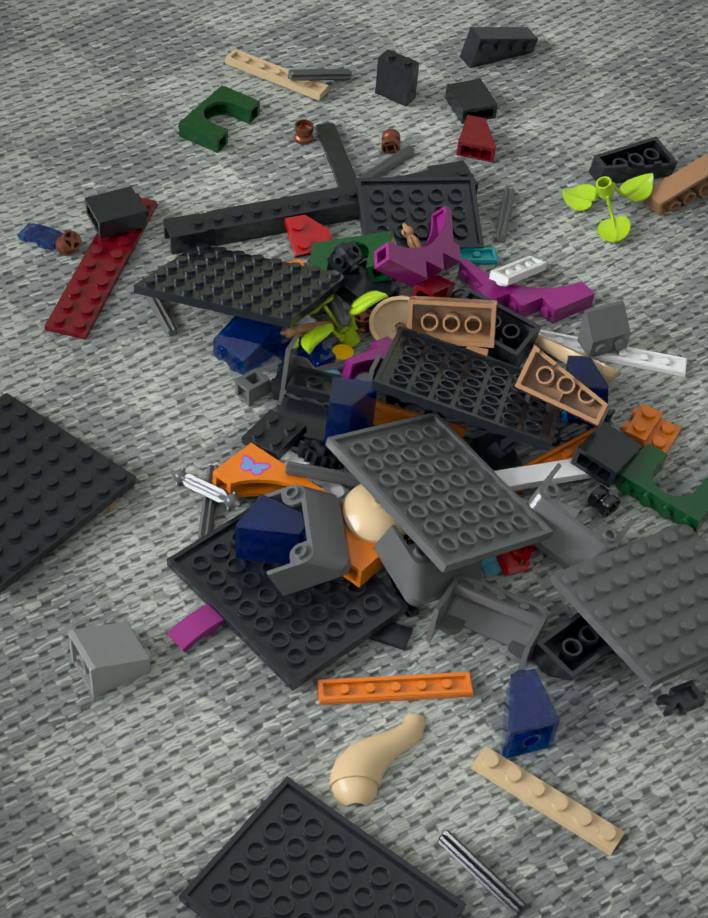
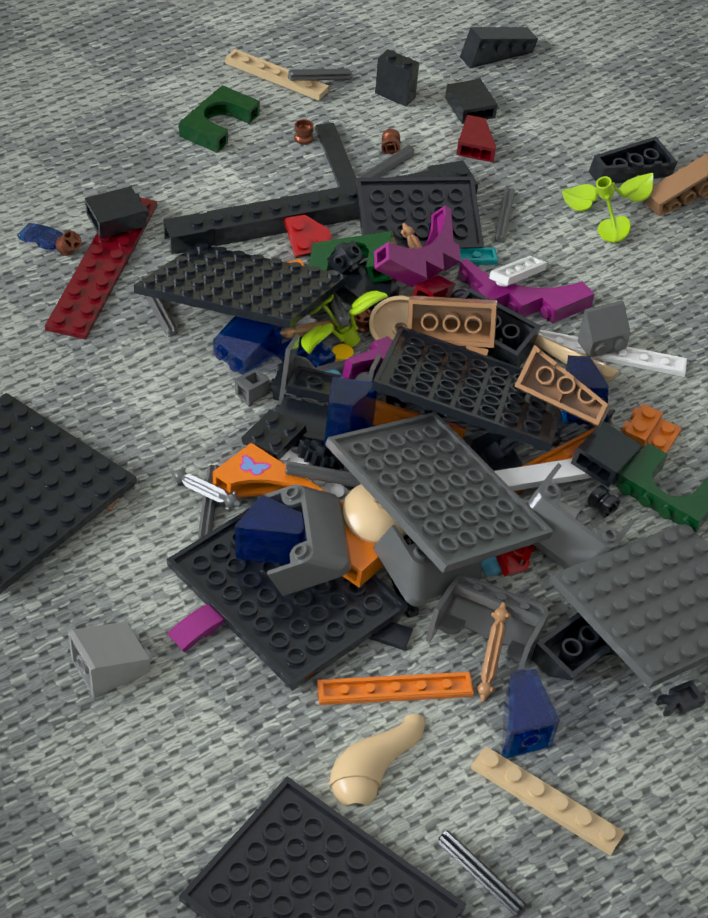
none -> medium nougat wheel [476,602,511,702]

